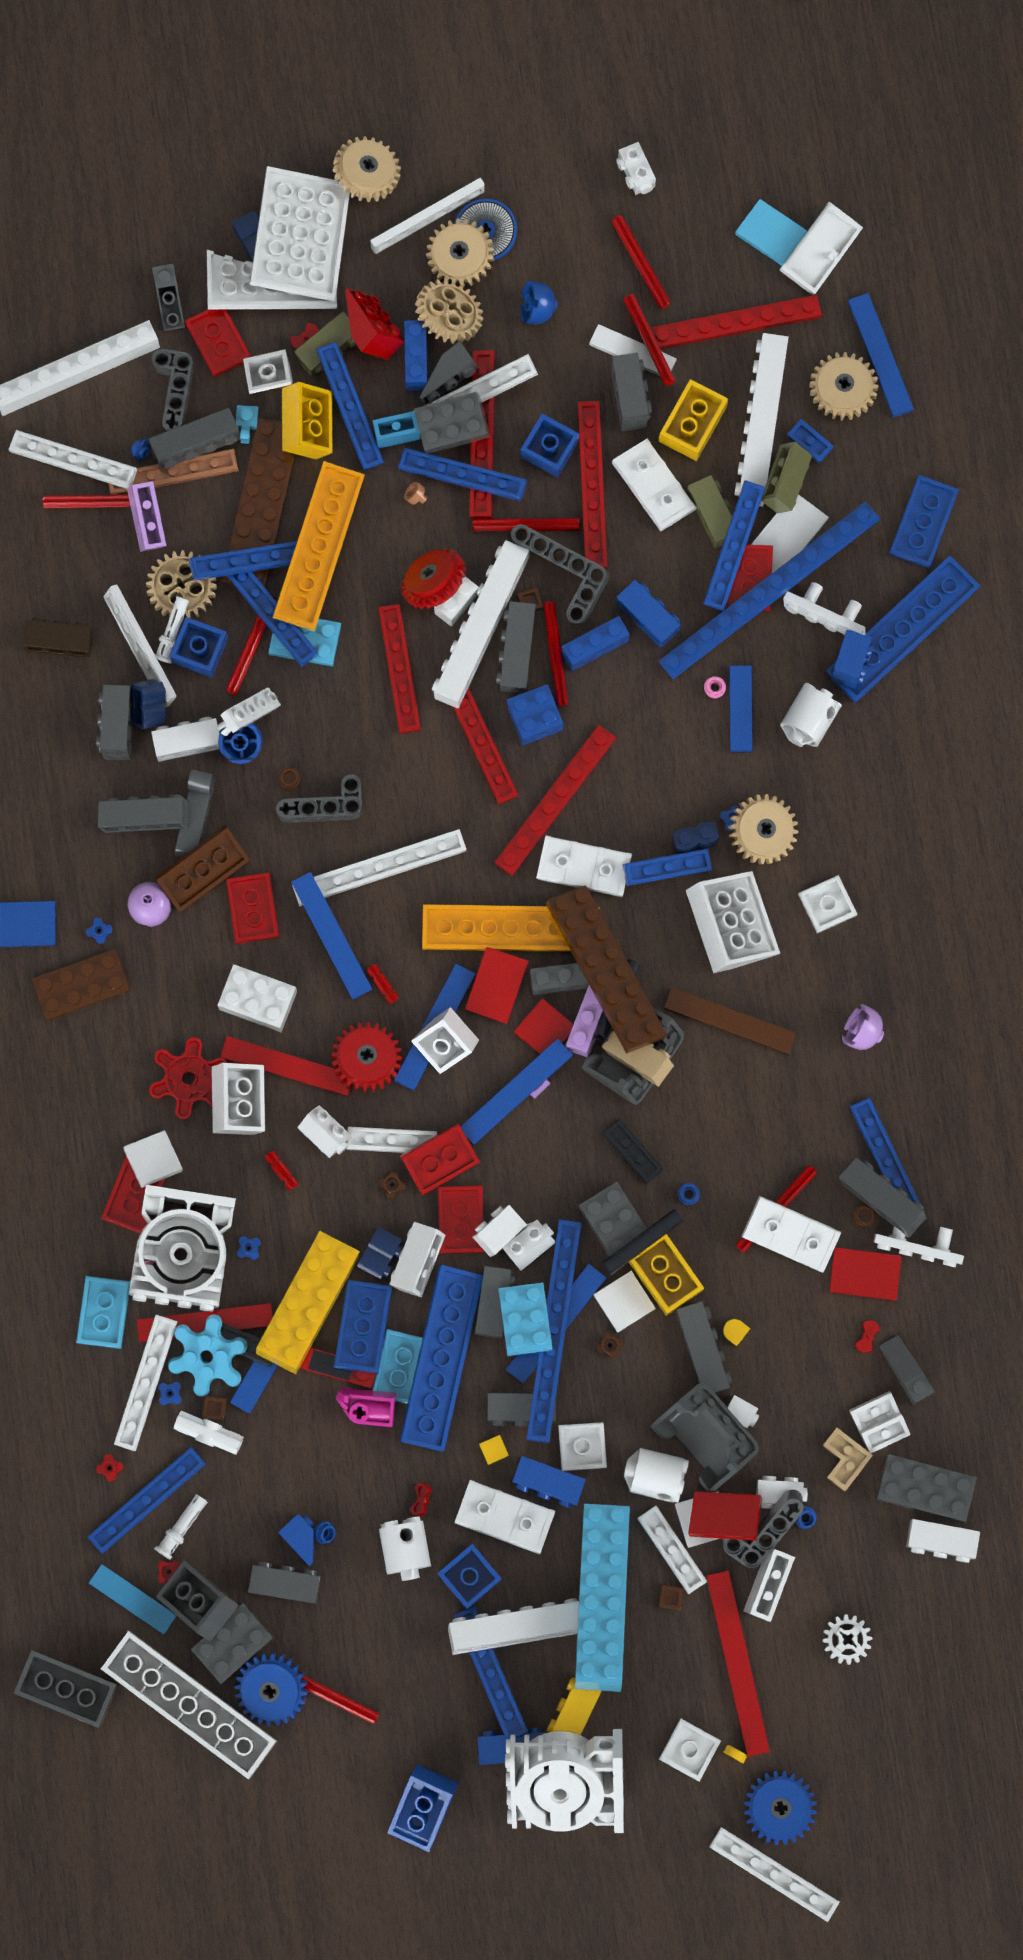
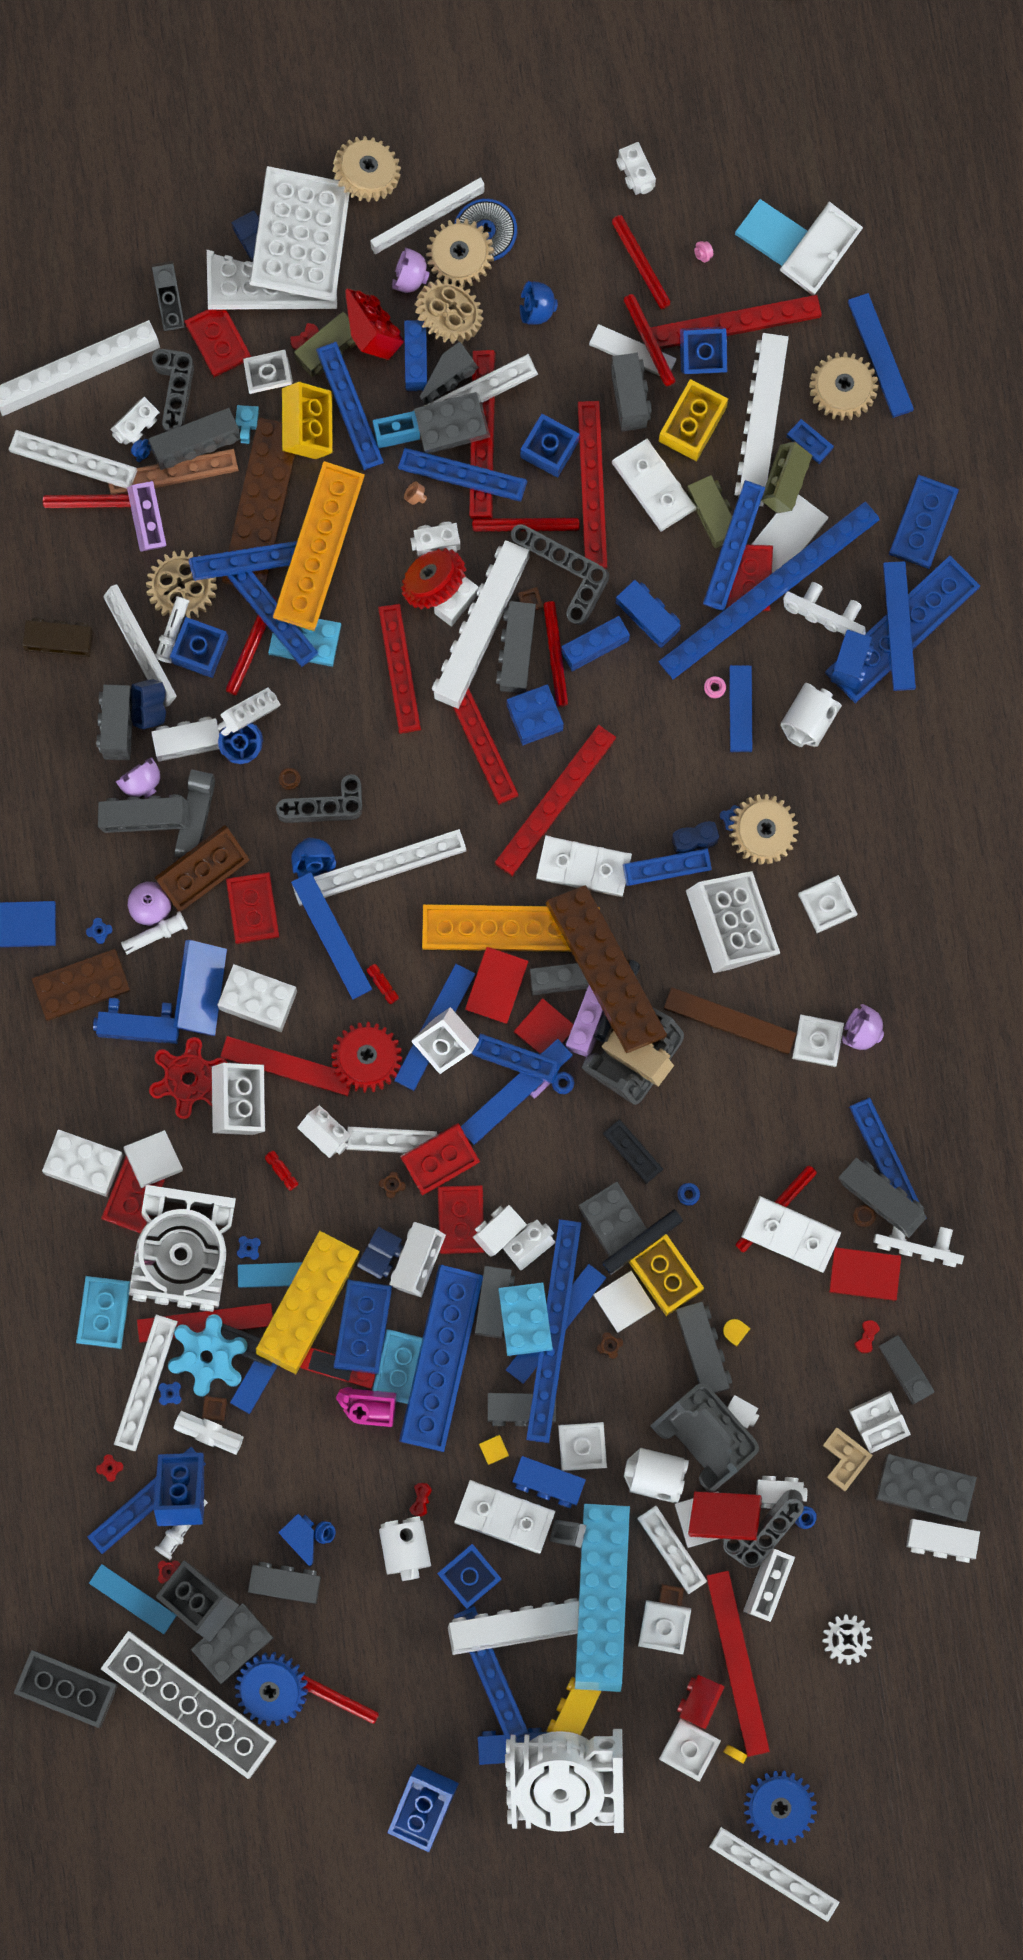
none -> white brick [42,1130,124,1197]
none -> blue brick [93,998,179,1044]
none -> white brick [110,397,159,445]
none -> lavender cylinder [115,757,160,799]
none -> white pin [121,911,188,955]
none -> blue slope [154,1453,204,1526]
none -> tile [173,940,227,1036]
none -> dark azure tile [238,1262,303,1288]
none -> blue cylinder [291,838,336,878]
none -> lavender cylinder [392,248,429,293]
none -> white brick [410,522,460,557]
none -> blue tile [472,1033,561,1084]
none -> dark grey tile [550,1519,587,1548]
none -> blue plate [552,1072,574,1094]
none -> white tile [638,1600,691,1654]
none -> red slope [677,1675,725,1729]
none -> blue brick [680,327,727,374]
none -> bright pink plate [694,241,713,263]
none -> white tile [792,1015,844,1067]
none -> blue tile [883,561,916,691]

